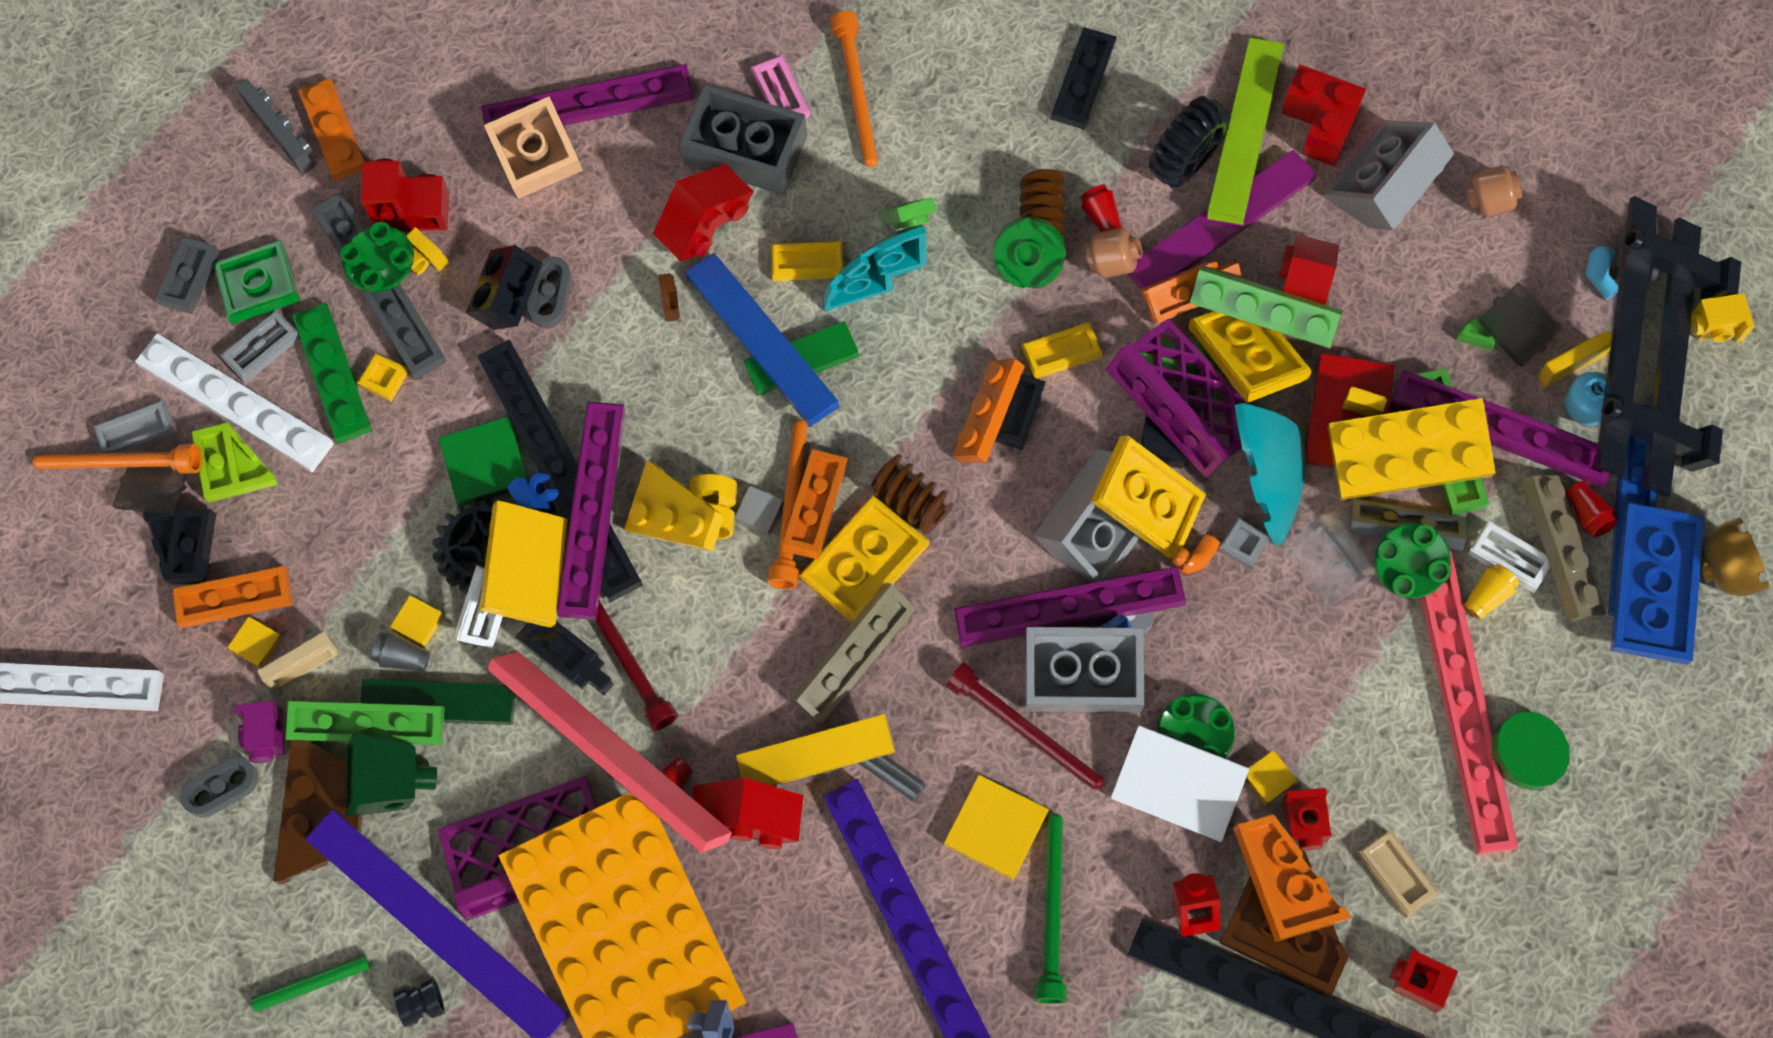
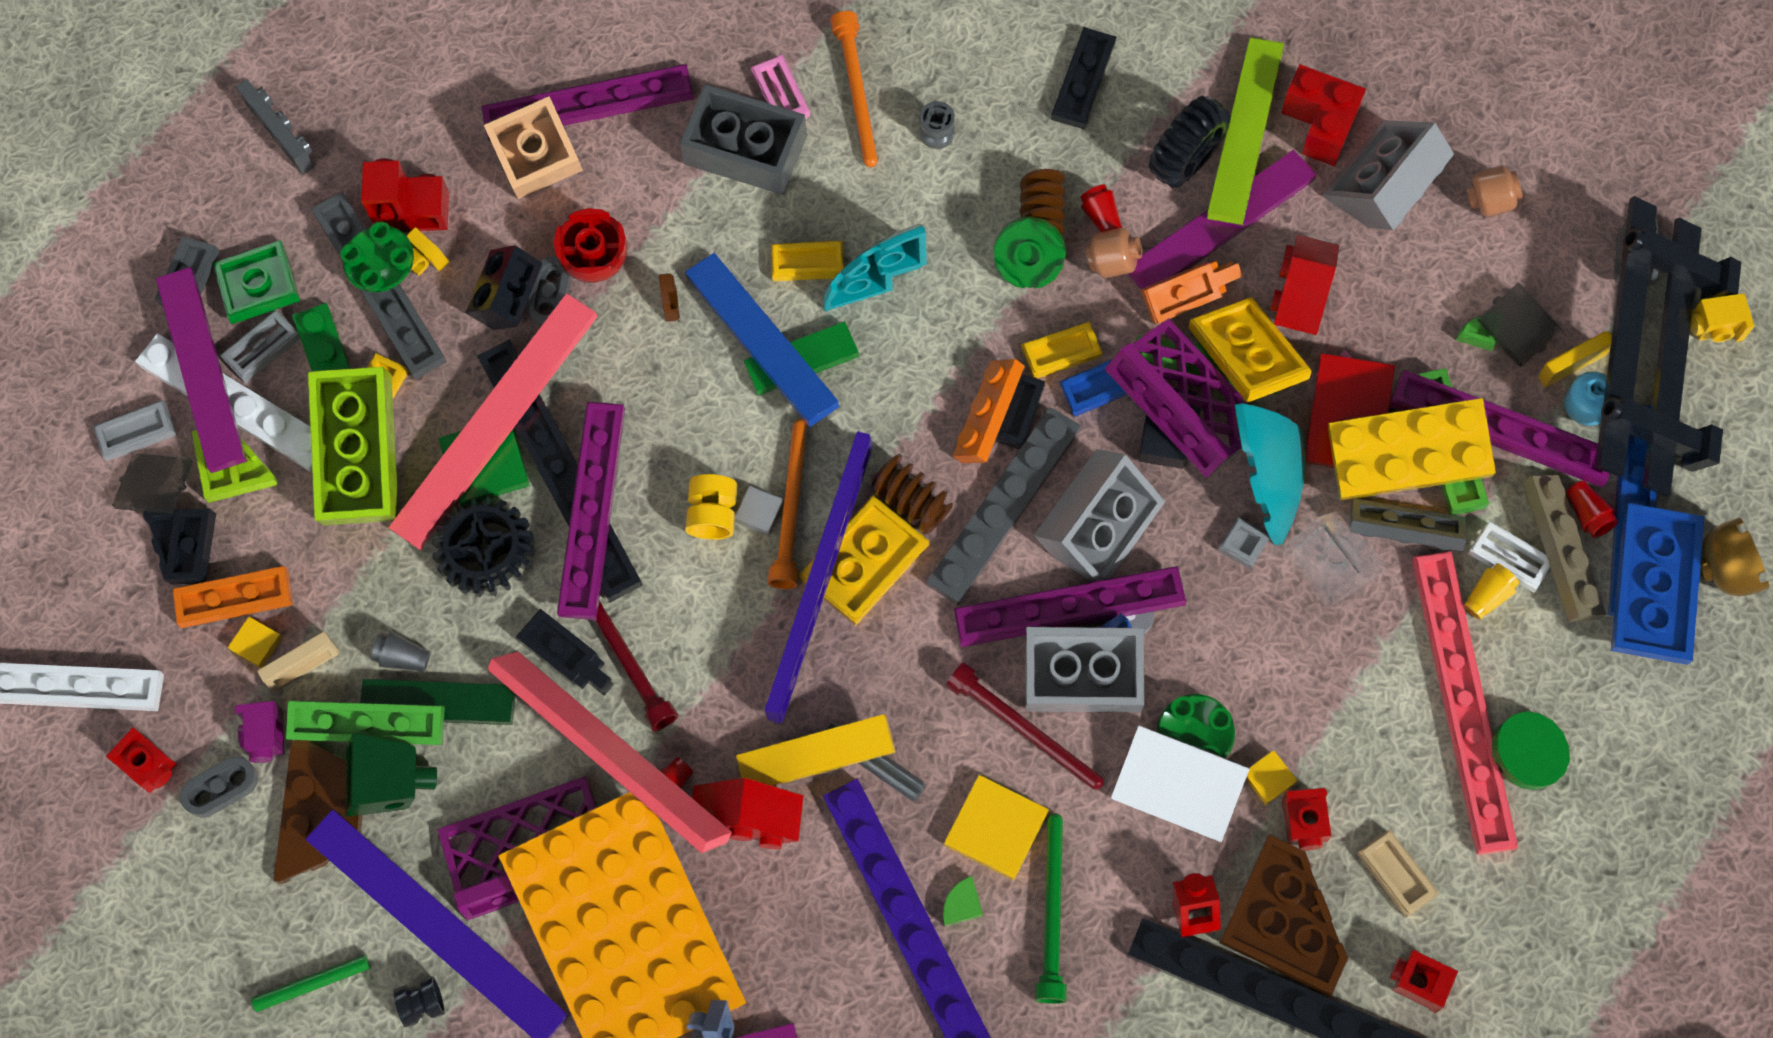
orange piece [32,444,202,474] -> none
orange plate [298,78,365,182] -> none
yellow tile [390,595,444,648] -> none
white tile [454,565,503,648] -> none
yellow tile [479,500,568,628] -> none
blue tile [507,473,559,514] -> none
yellow wing [624,460,724,552] -> none
red brick [653,164,754,262] -> none
orange plate [782,449,848,560] -> none
dark tan plate [790,583,916,725] -> none
bright green plate [879,197,937,229] -> none
yellow tile [1090,435,1206,559] -> none
orange arm [1172,534,1221,575] -> none
bright green plate [1190,266,1344,348] -> none
orange wing [1233,814,1352,942] -> none
yellow tile [1342,387,1387,417] -> none
green dish [1374,522,1451,599] -> none
medium azure arm [1586,246,1618,300] -> none
none -> red brick [105,727,177,793]
none -> magenta tile [156,267,247,473]
none -> lime brick [308,367,399,526]
none -> coral tile [388,293,598,551]
none -> red cylinder [553,208,628,283]
none -> dark purple tile [764,431,873,724]
none -> dark grey wheel [919,101,955,149]
none -> dark grey plate [927,407,1081,605]
none -> bright green tile [943,876,983,927]
none -> blue tile [1060,359,1128,417]

